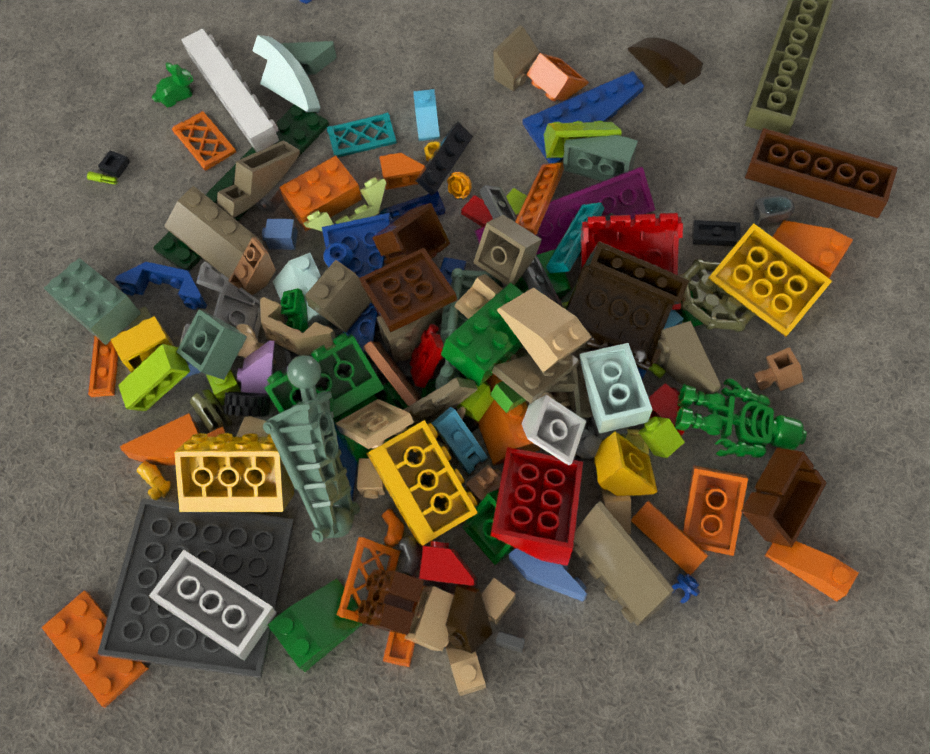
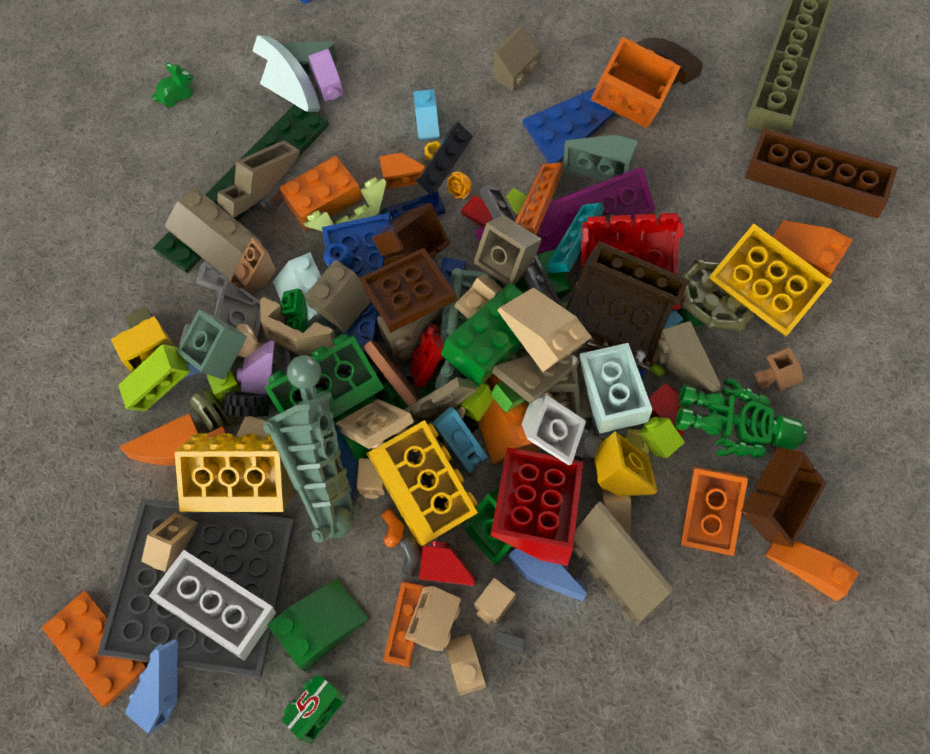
sand green brick [44,258,141,345] -> none
lime pin [87,171,118,185] -> none
orange tile [88,336,118,397] -> none
black plate [98,150,130,178] -> none
blue slope [115,262,207,310] -> none
yellow arm [137,461,171,500] -> none
orange window [172,111,236,171] -> none
white brick [181,28,279,152] -> none
medium blue brick [262,219,298,250] -> none
teal window [327,112,397,157] -> none
orange window [337,537,400,622] -> none
reddish brown brick [357,569,424,635] -> none
dark brown slope [445,584,493,654] -> none
medium nougat brick [466,464,502,504] -> none
slope [527,53,589,102] -> none
lime slope [543,121,622,158] -> none
orange tile [631,501,708,575] -> none
blue plate [672,574,700,604] -> none
black plate [692,220,741,246] -> none
dark grey rock [753,195,795,226] -> none
none -> medium blue slope [125,639,178,734]
none -> tan slope [141,513,198,572]
none -> green slope [281,674,347,744]
none -> lavender slope [309,49,344,102]
none -> orange container [590,37,681,128]

